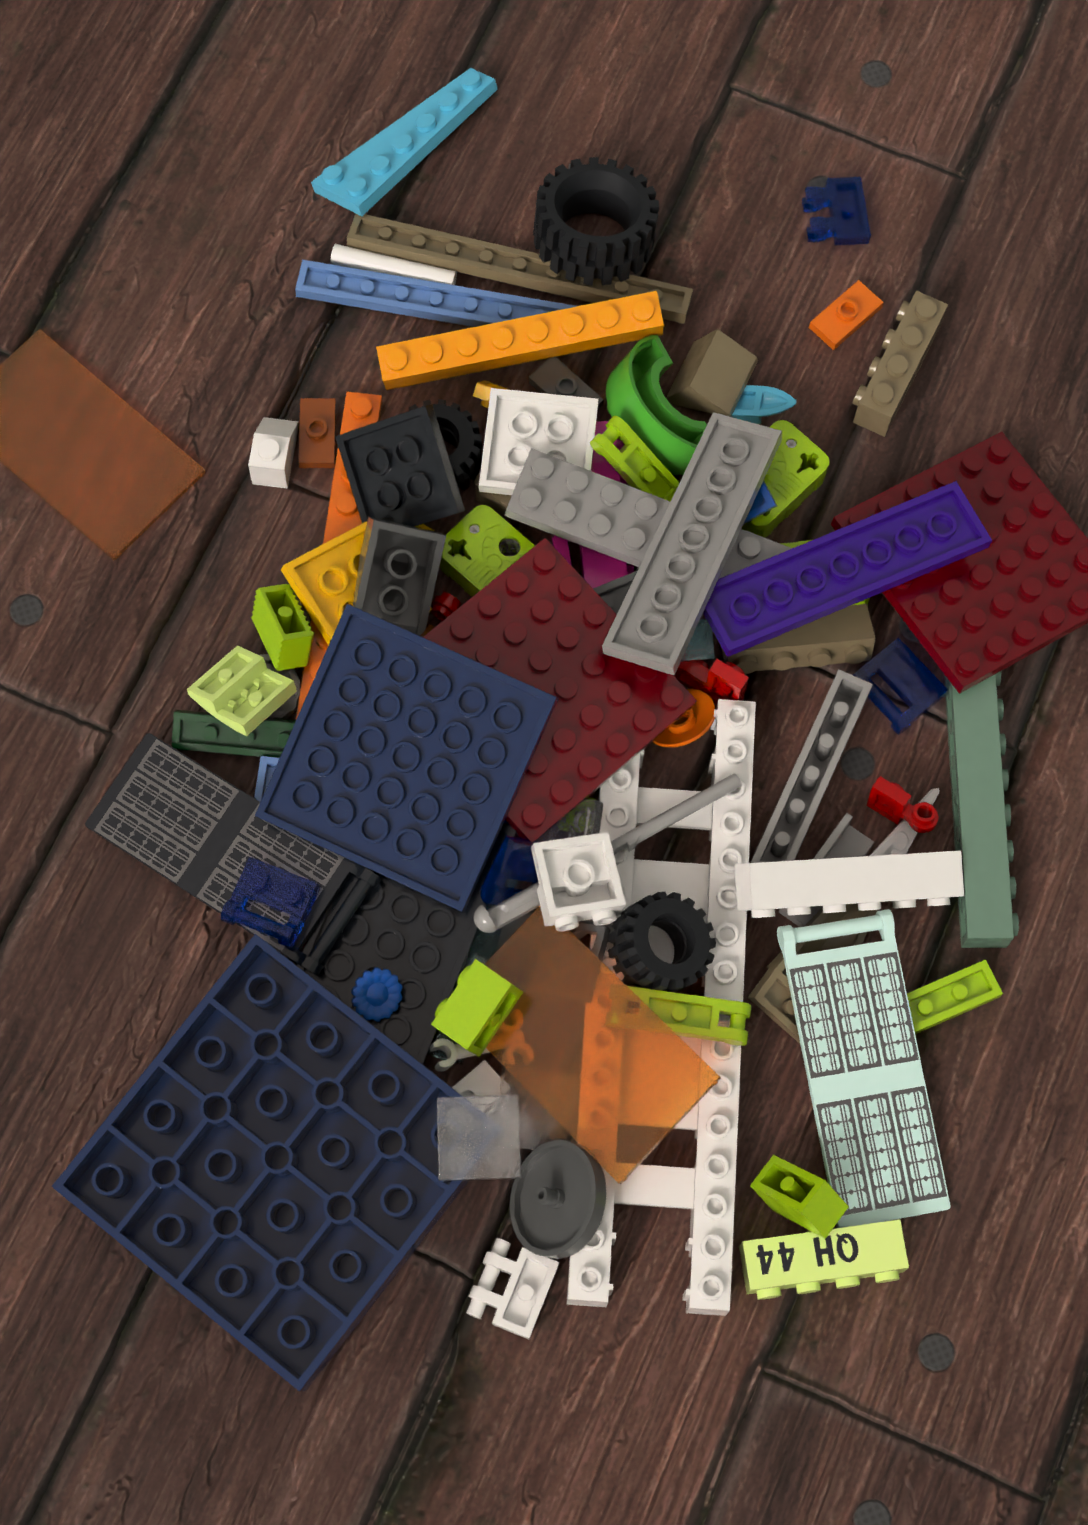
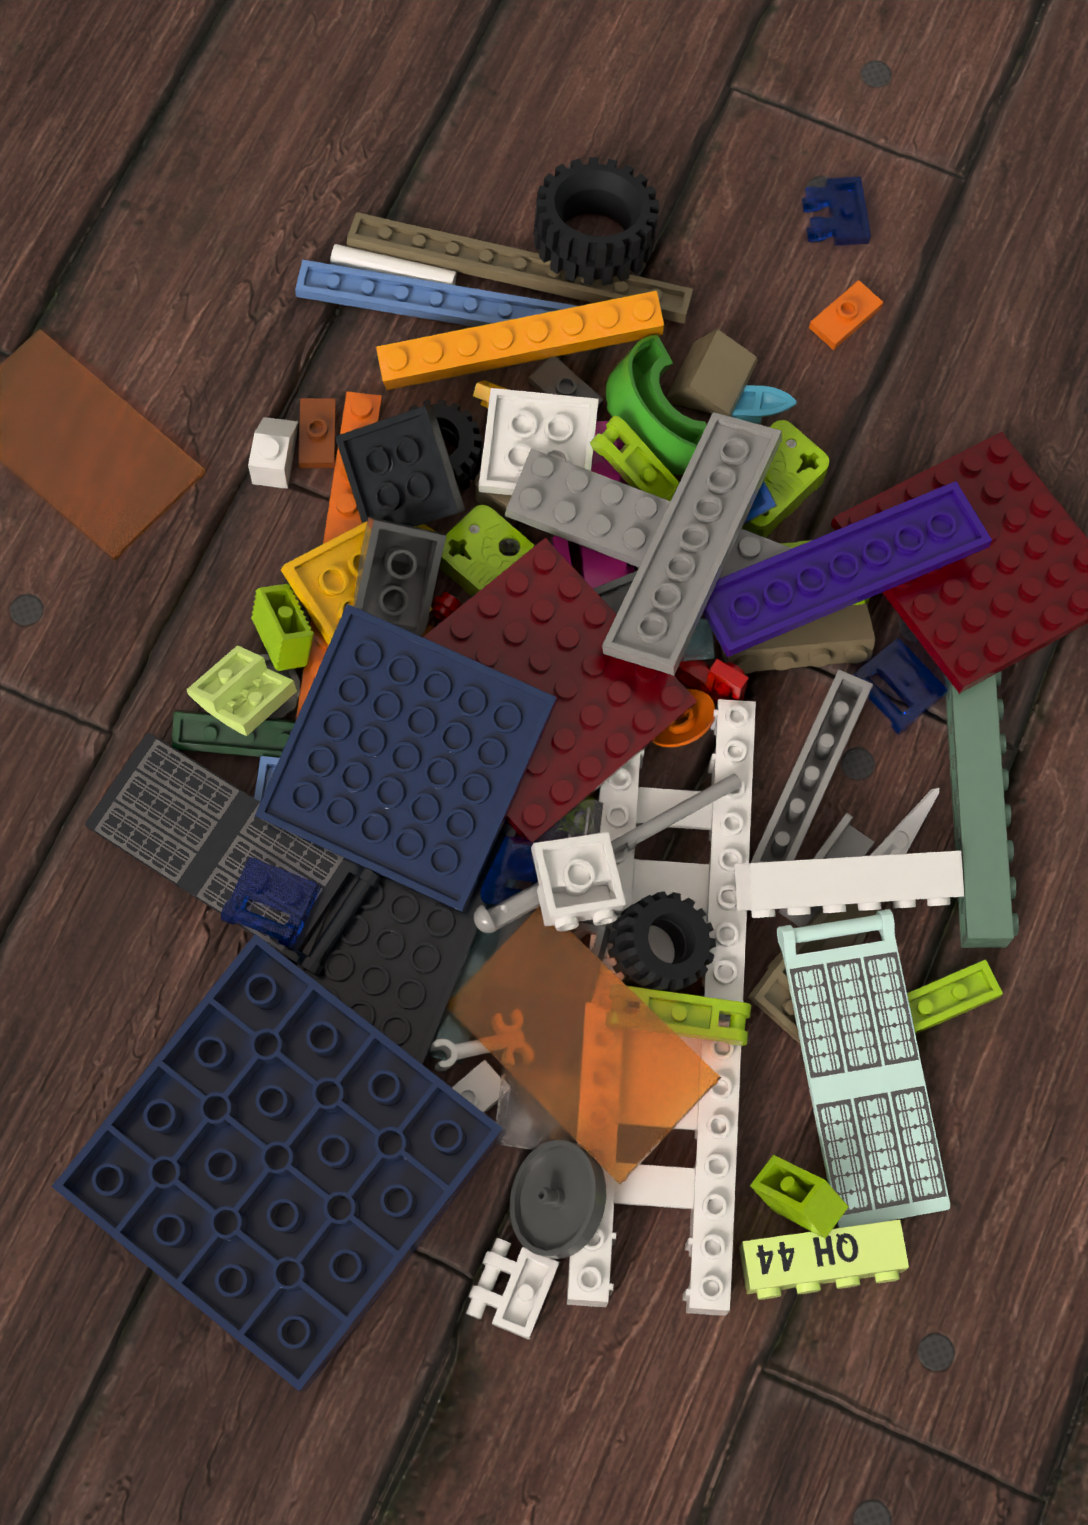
medium azure wing [311,68,498,217] -> none
blue piece [351,967,403,1022] -> none
lime brick [431,959,524,1057] -> none
clear plate [437,1095,521,1181] -> none
dark tan brick [852,290,949,437] -> none
red plate [866,776,939,833] -> none

